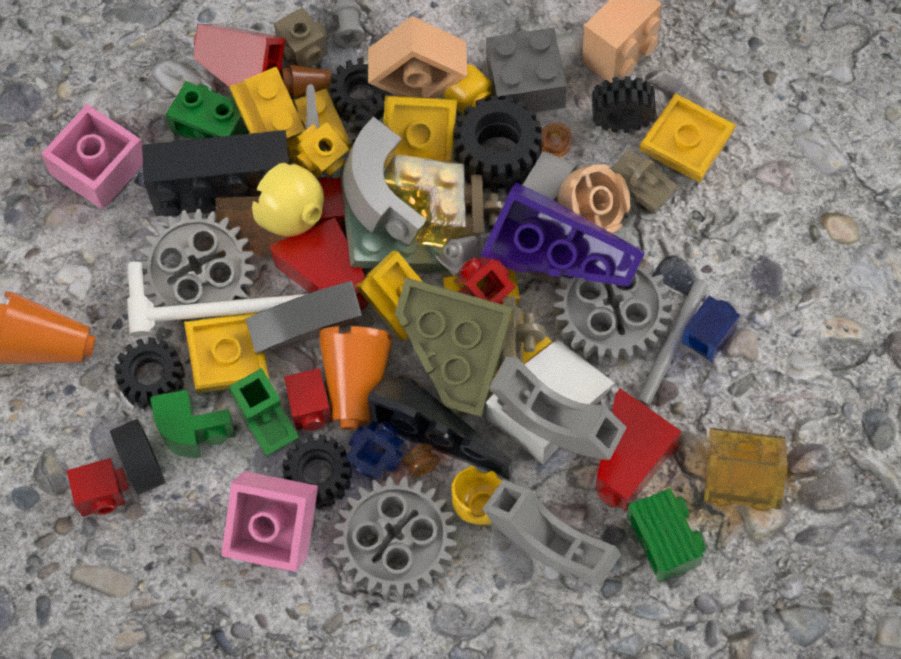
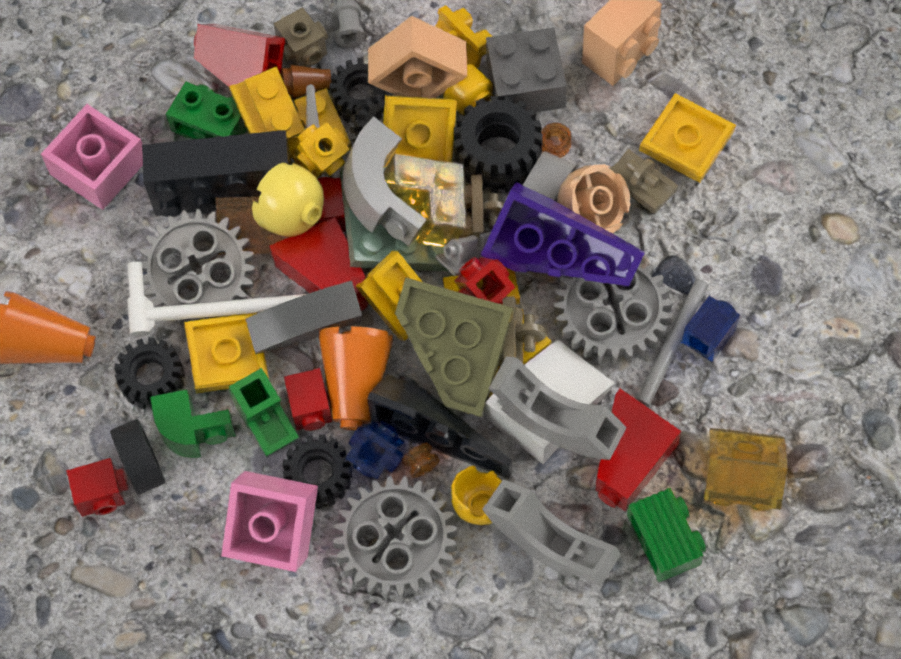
black tyre [592,76,656,133] -> none
none -> yellow hips [435,5,493,68]

